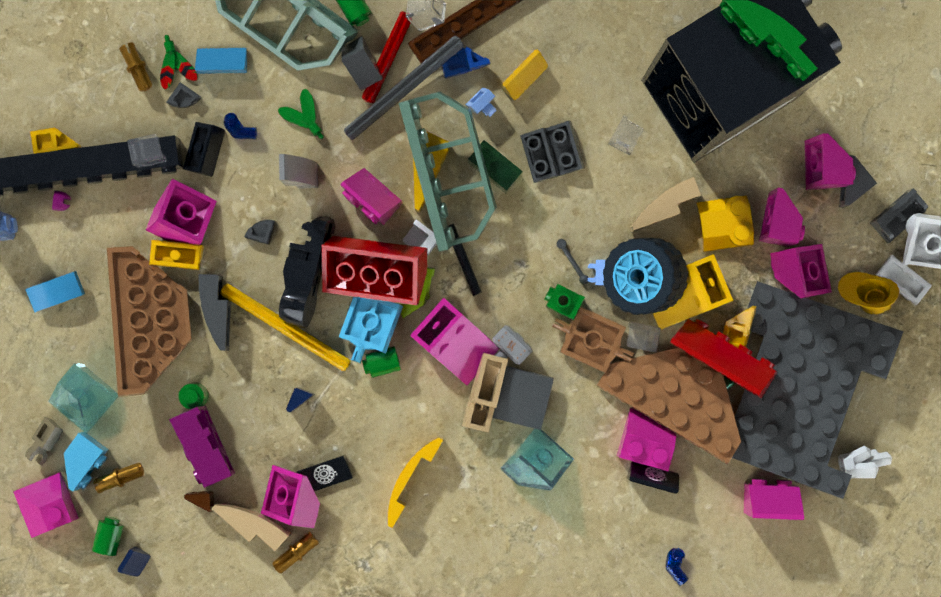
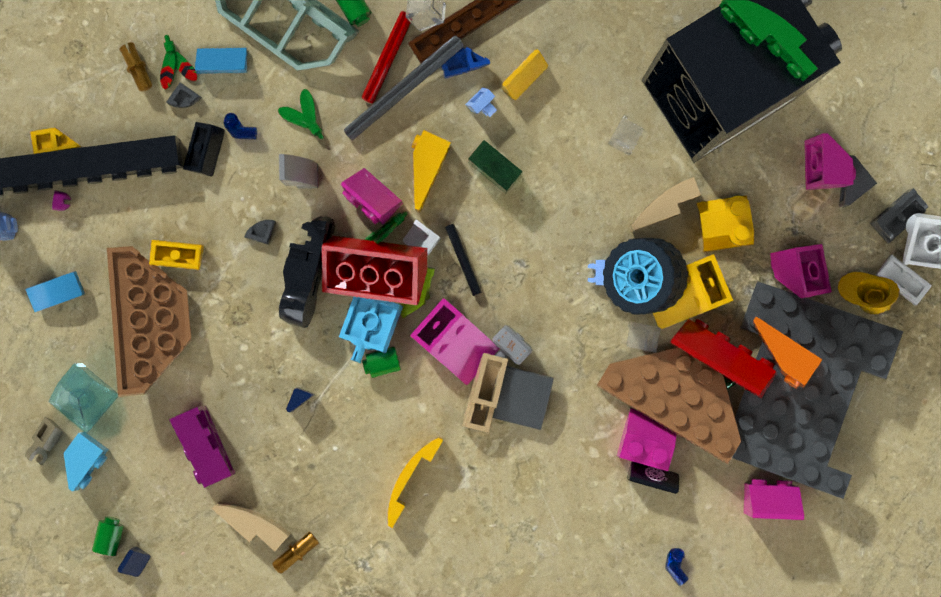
dark pink slope [13,472,79,538] -> none
pearl gold axle [93,463,144,494] -> none
clear panel [127,134,167,168] -> none
dark pink slope [146,179,217,245] -> none
green brick [179,383,209,409] -> none
reddish brown slope [184,491,214,512] -> none
dark grey slope [199,274,231,351] -> none
yellow axle [220,283,351,371] -> none
dark pink slope [261,465,320,528] -> none
black slope [296,455,353,491] -> none
dark grey slope [341,36,383,91] -> none
sand green plate [399,91,497,252] -> none
clear light blue slope [500,428,574,491] -> none
dark grey slope [520,121,585,183] -> none
green brick [544,284,585,320] -> none
medium nougat plate [552,307,634,373] -> none
dark grey hinge [556,239,589,284] -> none
yellow tile [723,306,756,348] -> none
dark pink slope [759,187,805,247] -> none
white rock [838,446,892,479] -> none
none -> green piece [364,211,407,244]
none -> orange slope [753,317,822,389]

